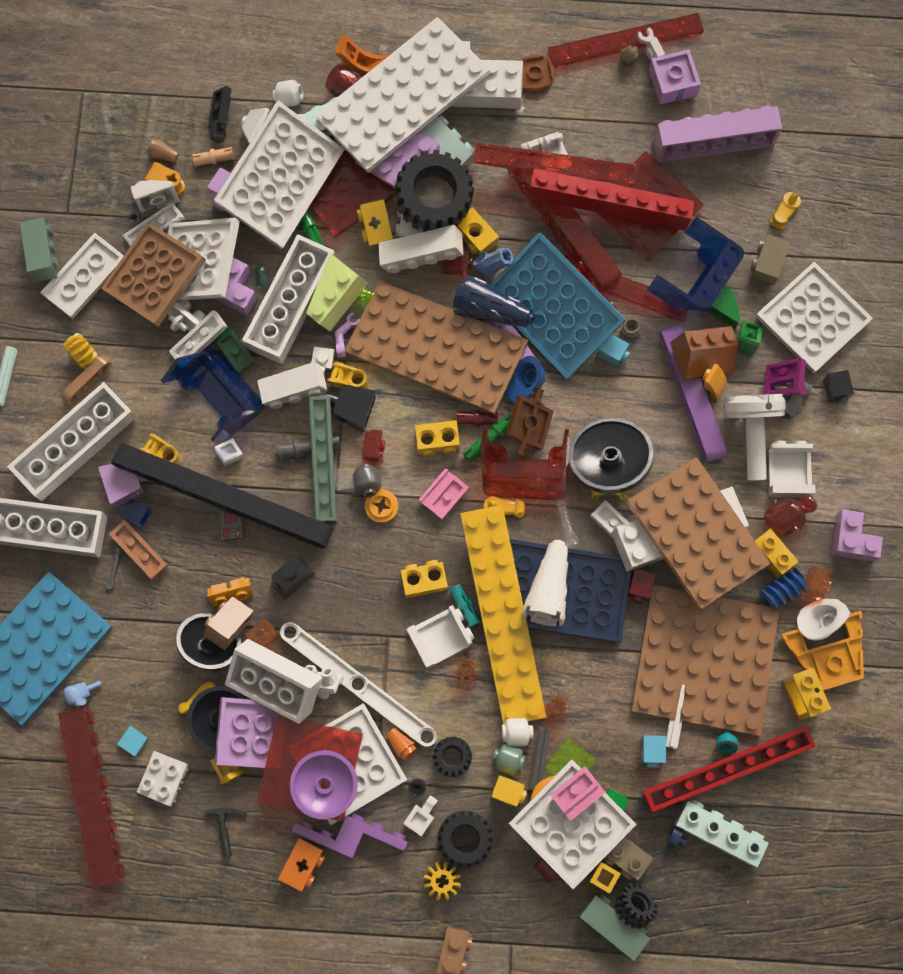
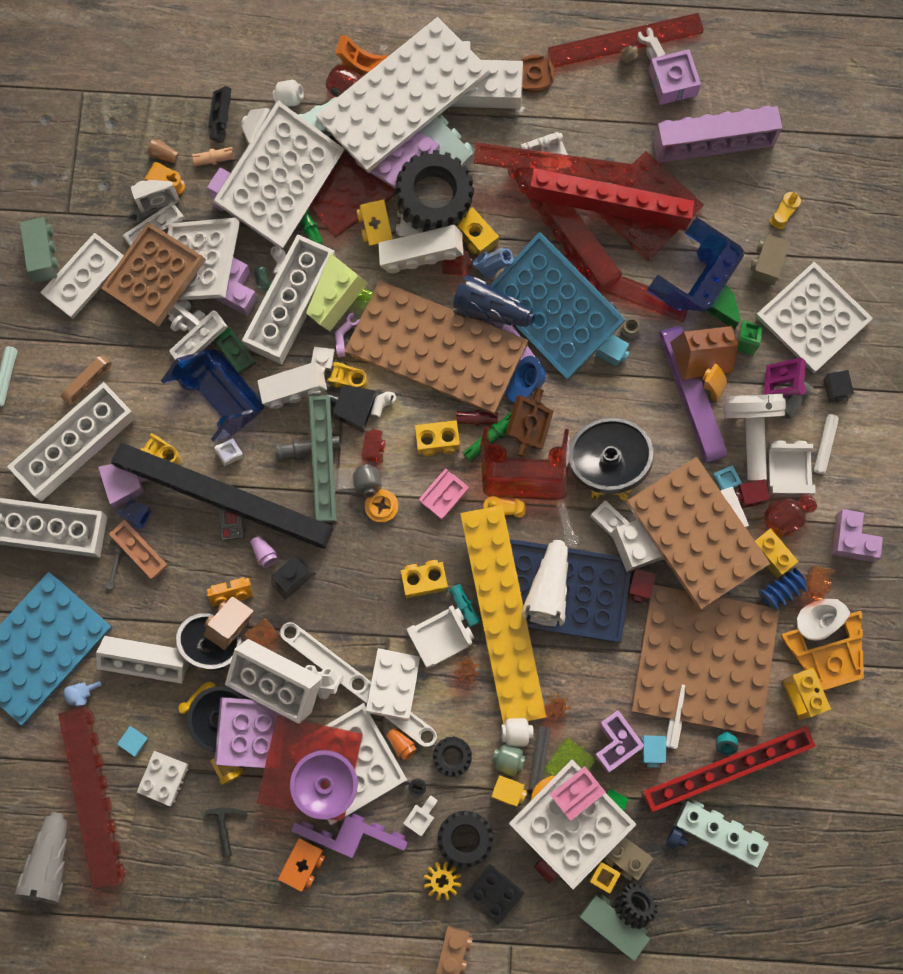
yellow gear [63,333,98,369] -> none
none -> light grey cone [14,812,67,904]
none -> white brick [96,636,189,684]
none -> lavender cone [250,536,278,568]
none -> white arm [270,246,286,275]
none -> white plate [366,648,420,721]
none -> white arm [370,392,396,418]
none -> black hinge [464,864,525,925]
none -> lavender brick [594,710,645,773]
none -> medium azure tile [713,465,742,491]
none -> dark red brick [735,479,770,509]
none -> white axle [814,414,839,474]

